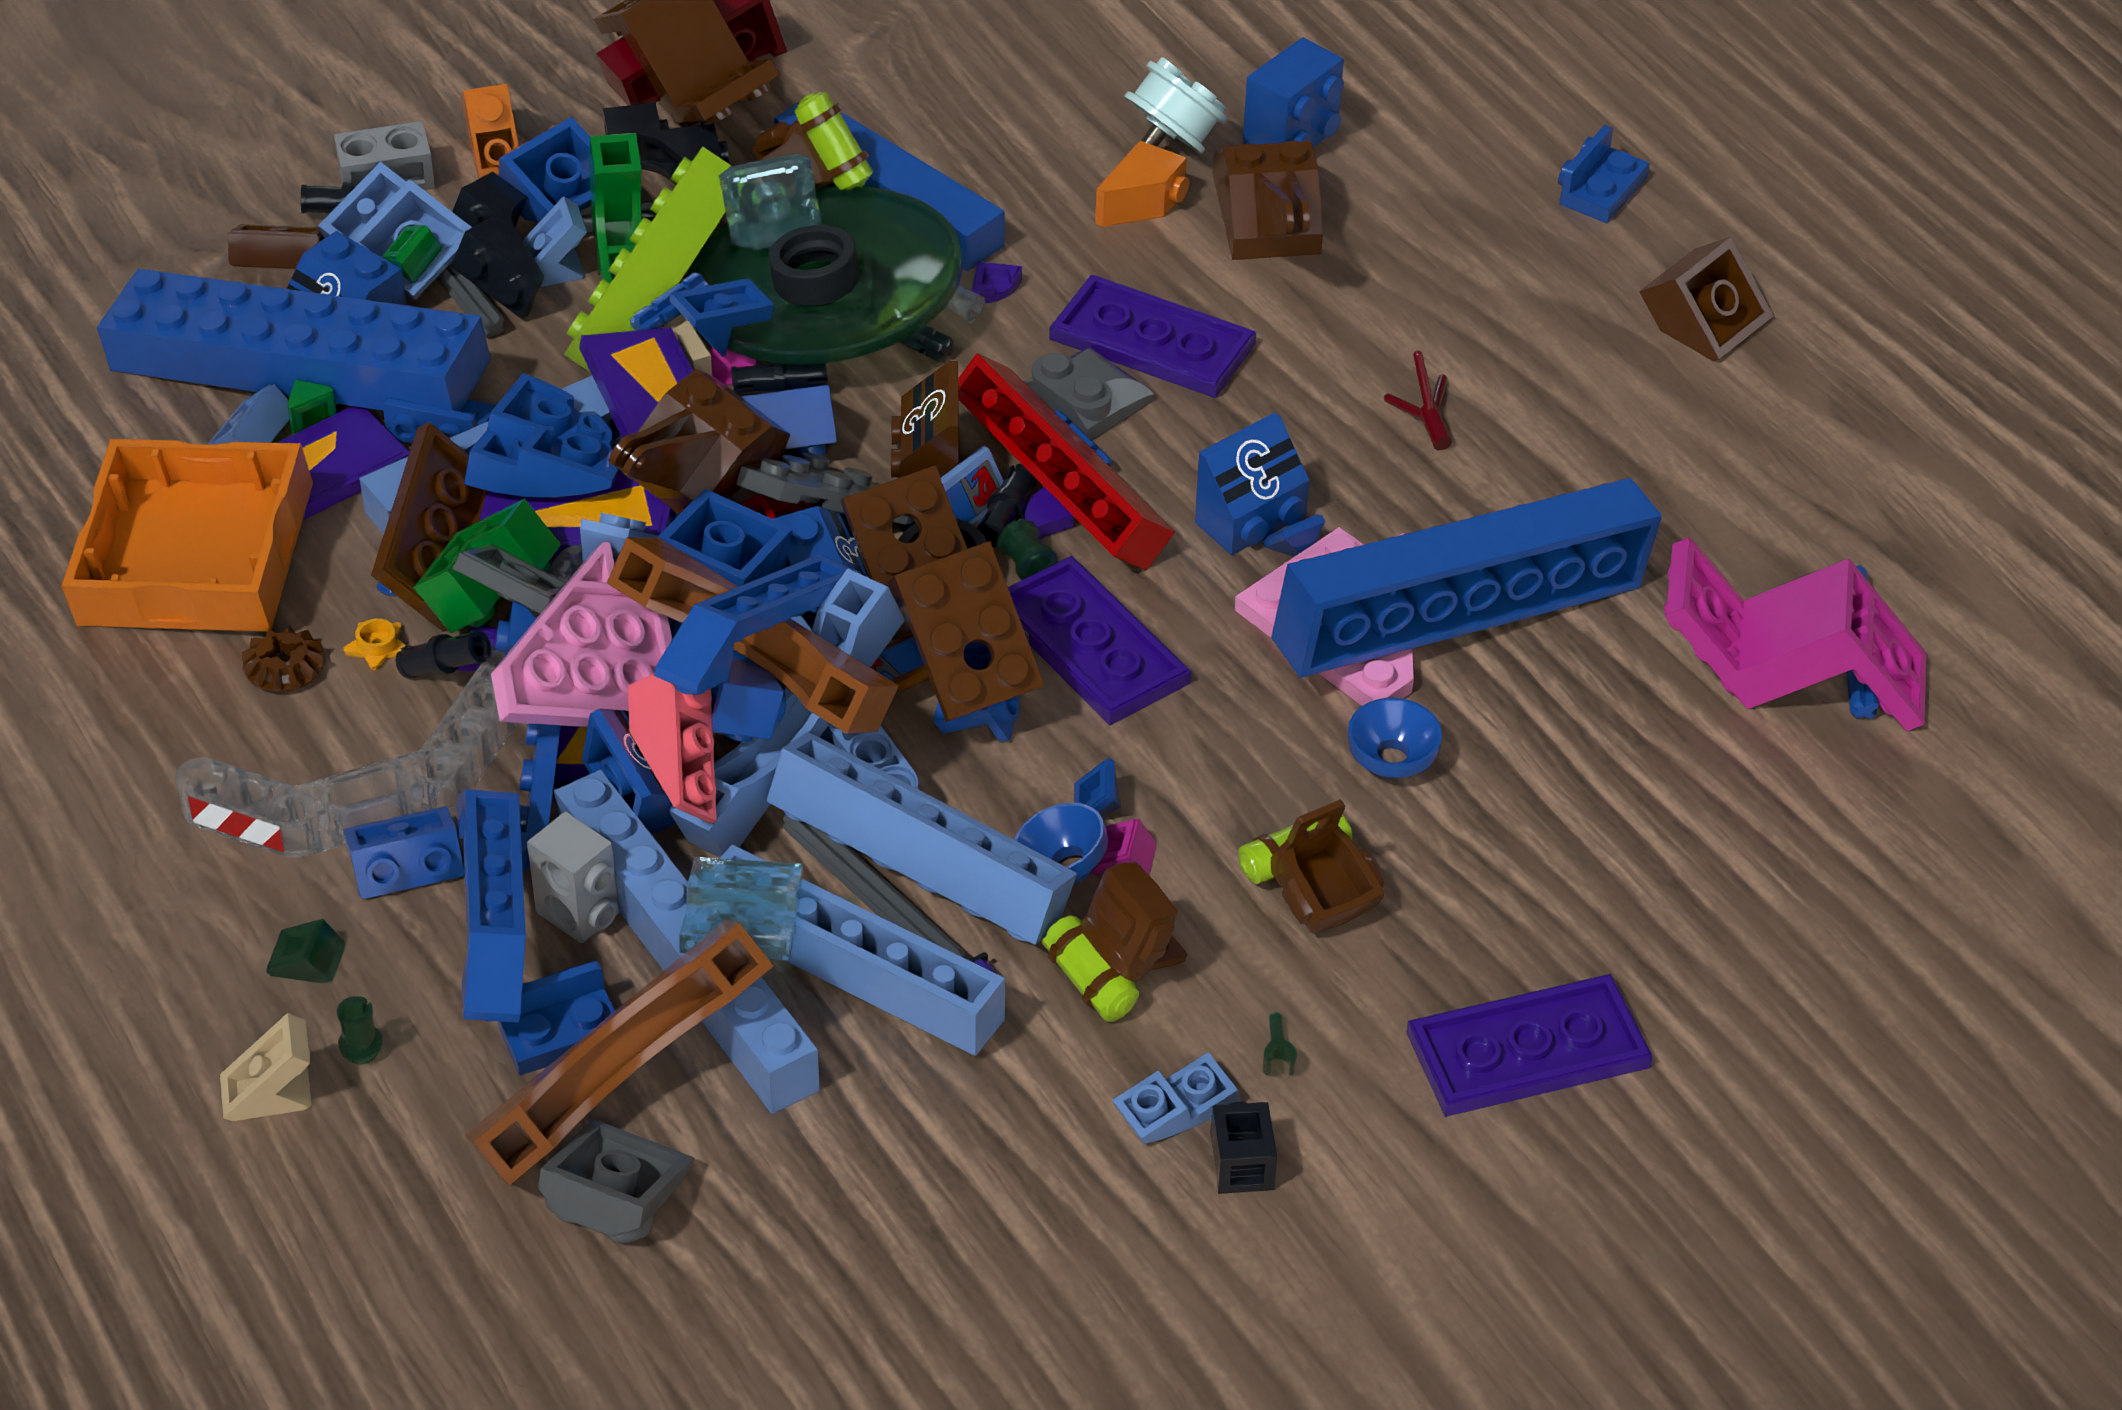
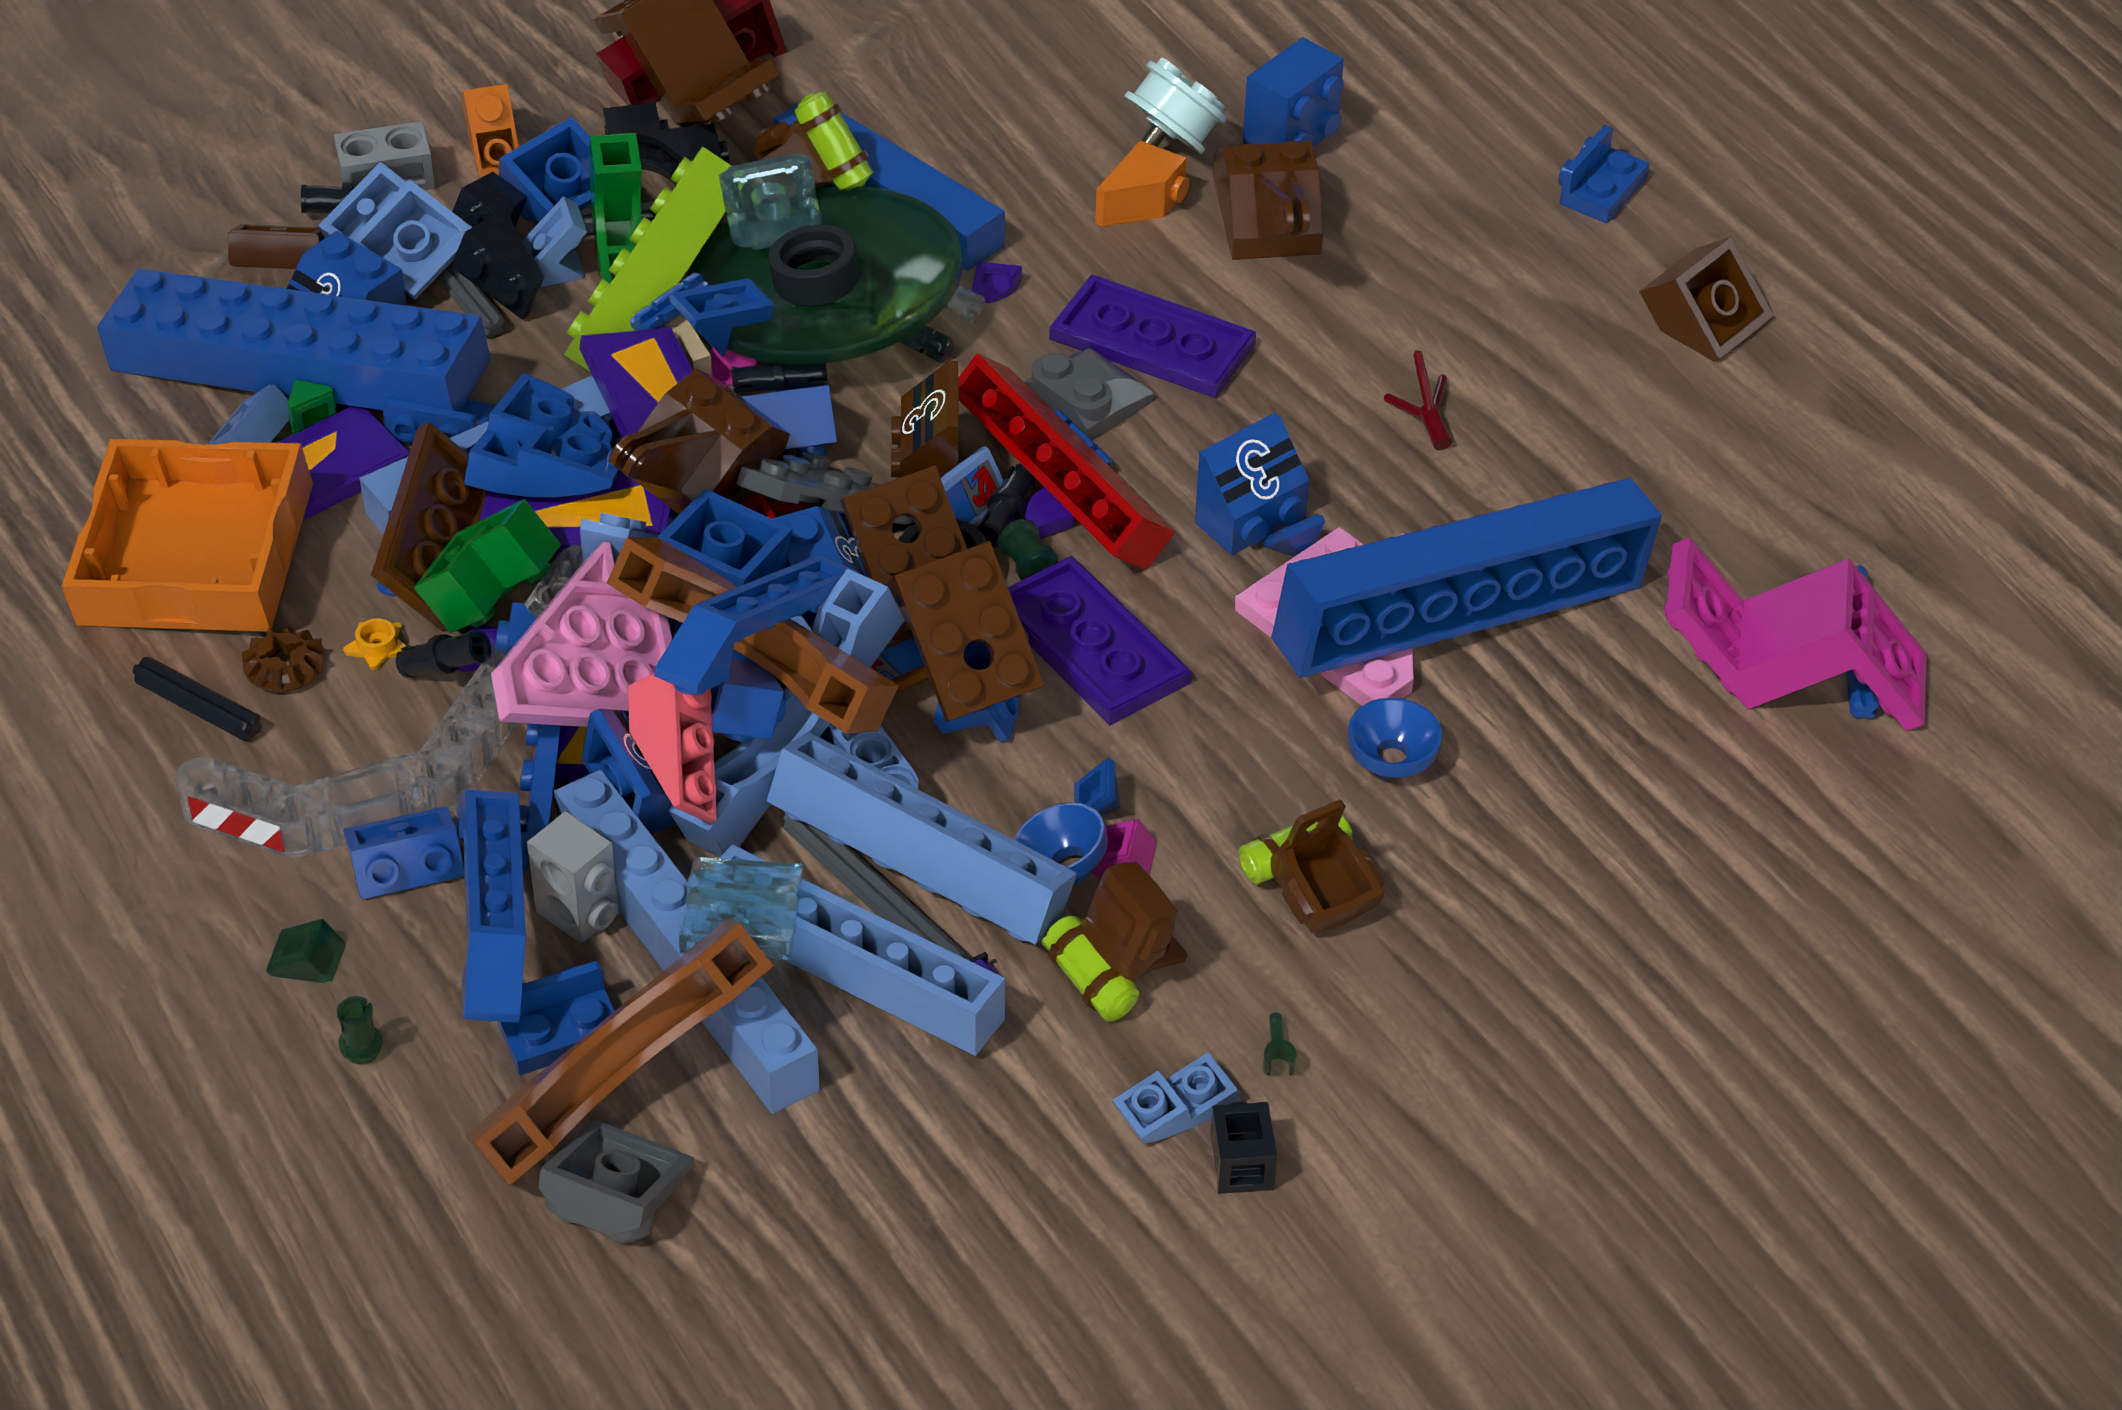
tan slope [220,1013,312,1122] -> none
green slope [382,225,442,283] -> none
dark grey plate [452,544,567,614] -> none
dark purple tile [1406,974,1653,1117] -> none
none -> black axle [132,656,262,741]

